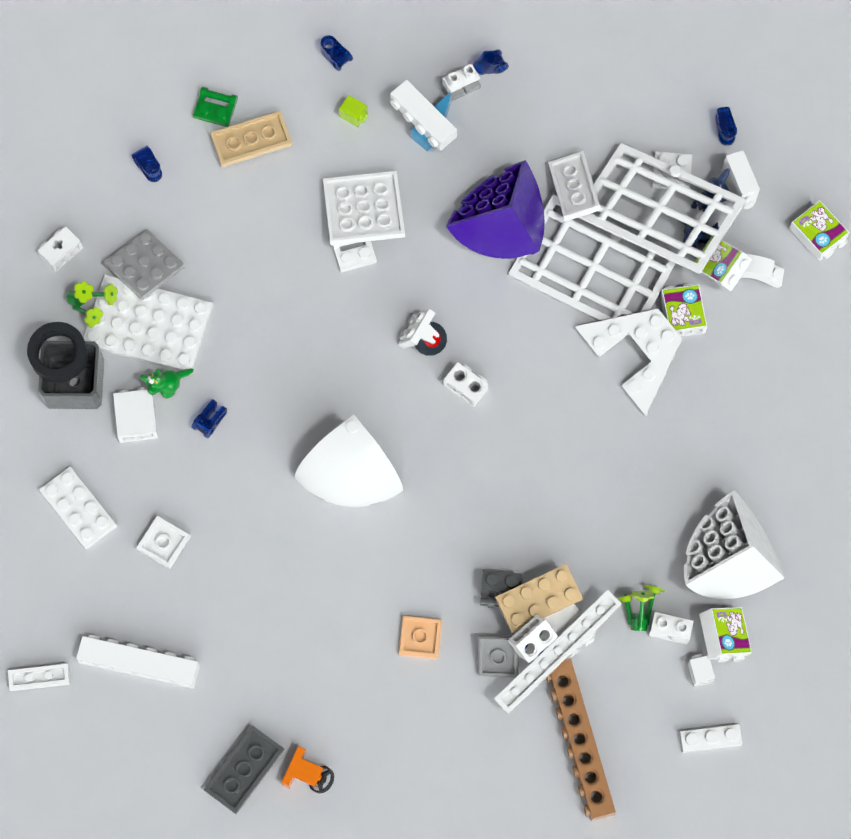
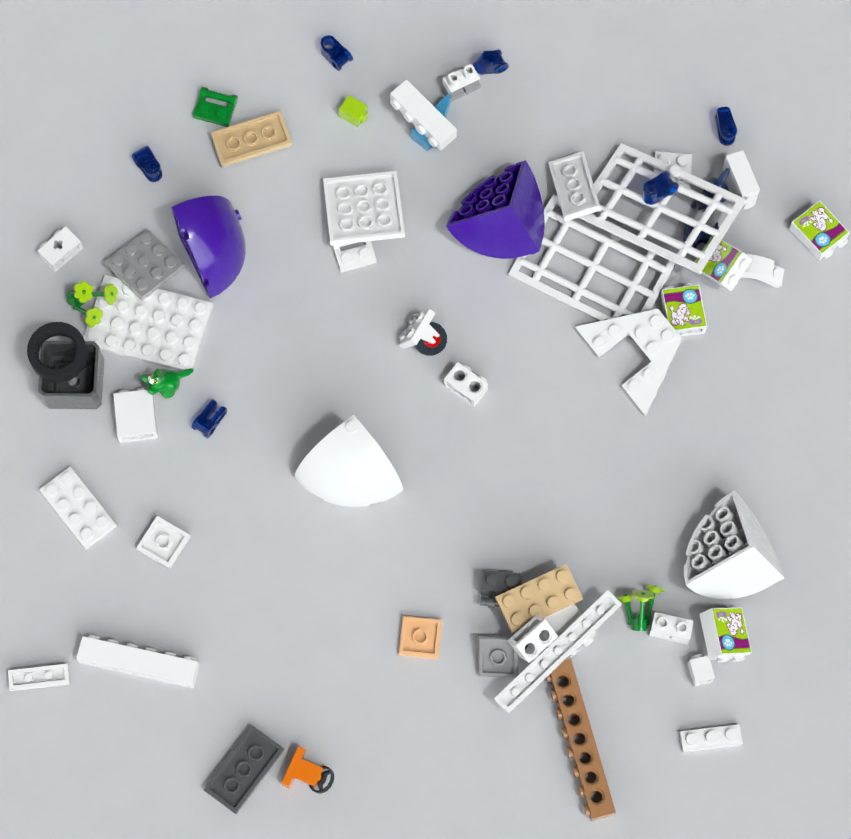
none -> dark purple brick [171,196,246,298]
none -> clear blue piece [643,171,679,205]

